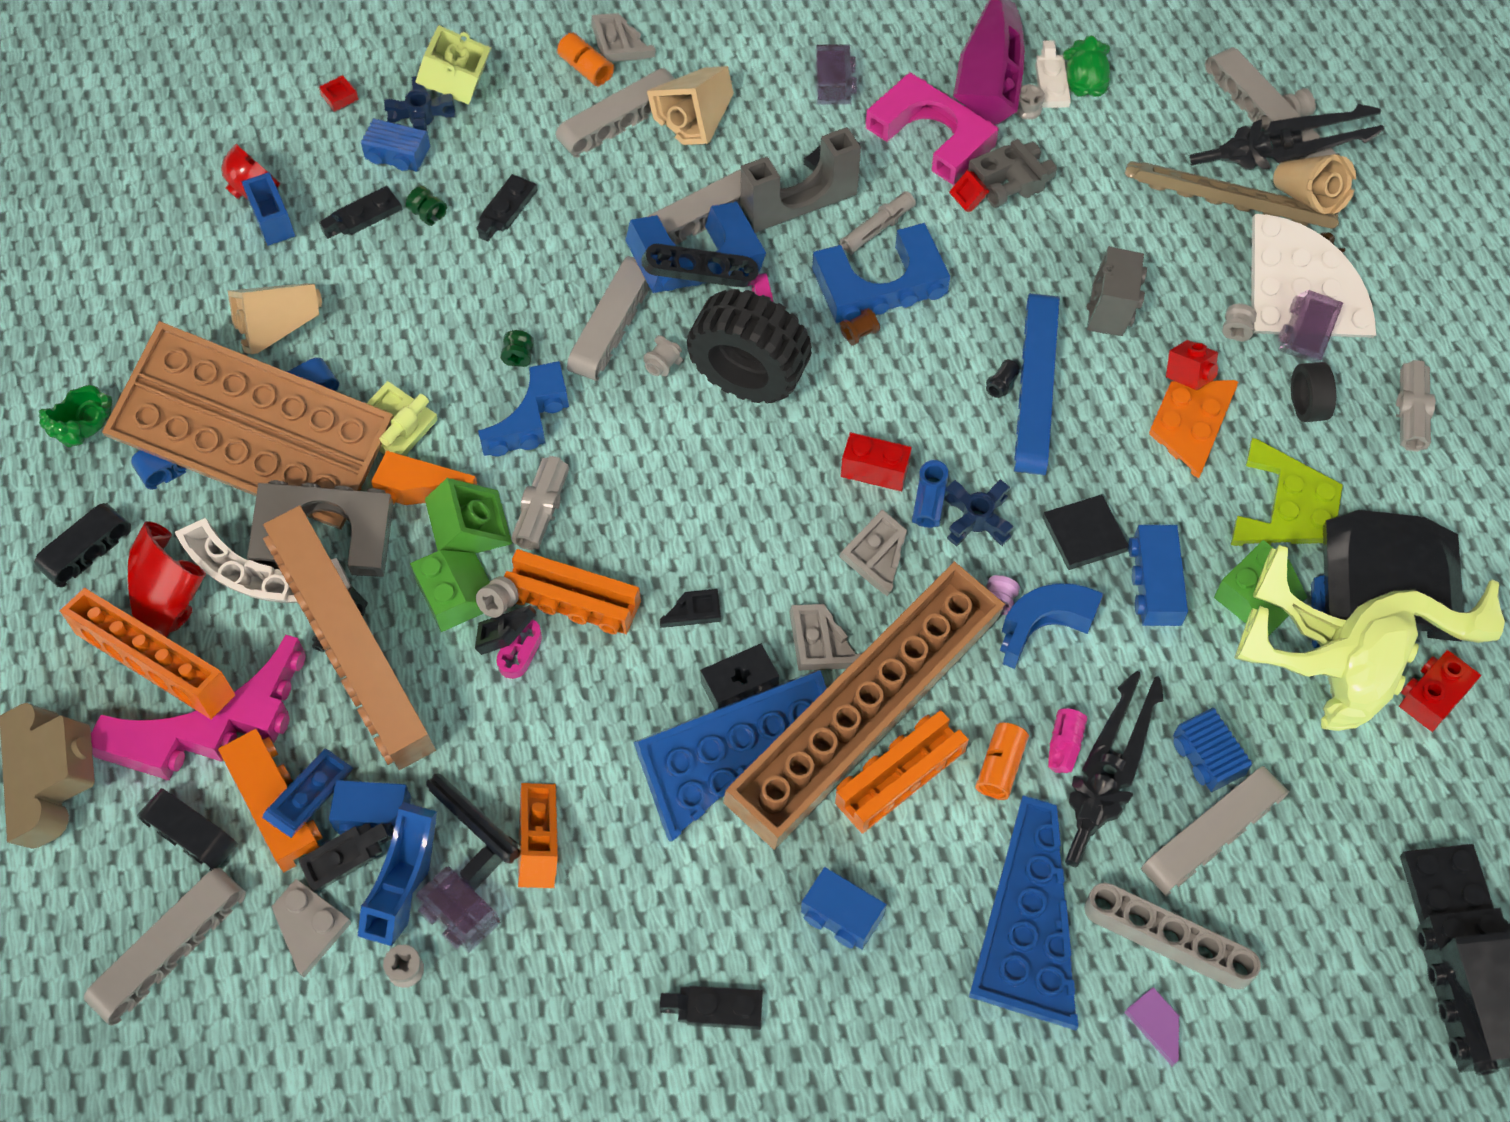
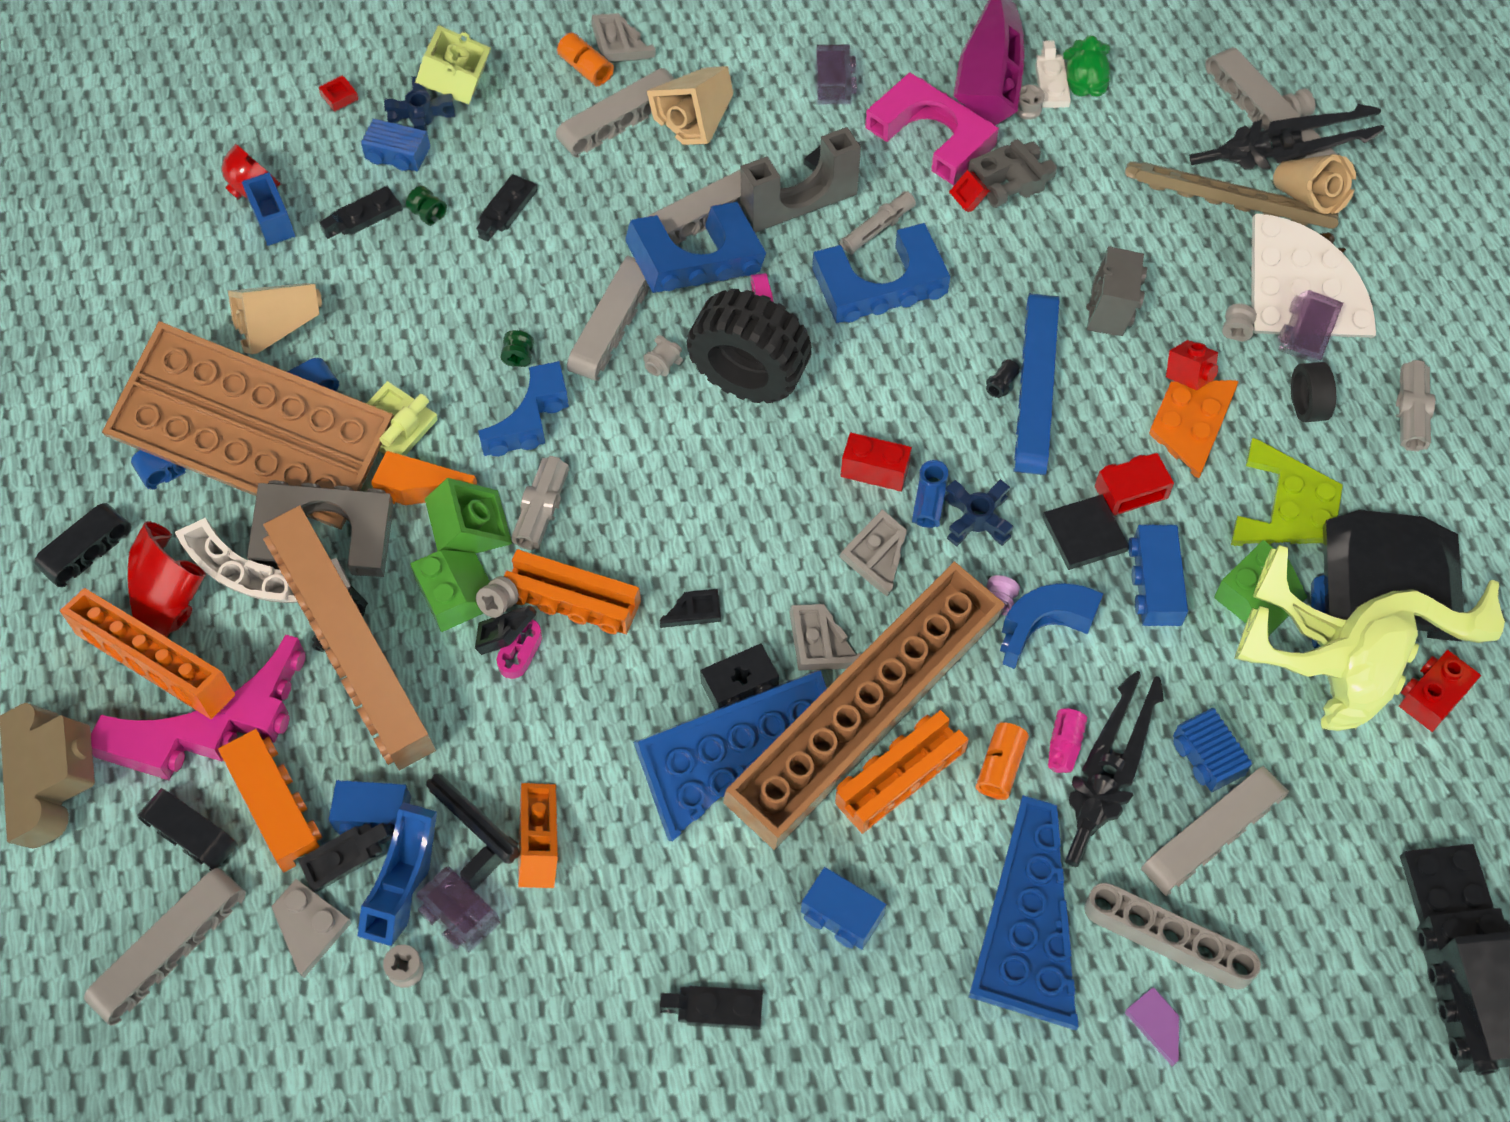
green hair [38,385,113,448] -> none
blue tile [262,748,353,838] -> none
black beam [641,244,759,287] -> none
reddish brown bush [840,308,880,346] -> none
none -> red brick [1095,453,1174,516]

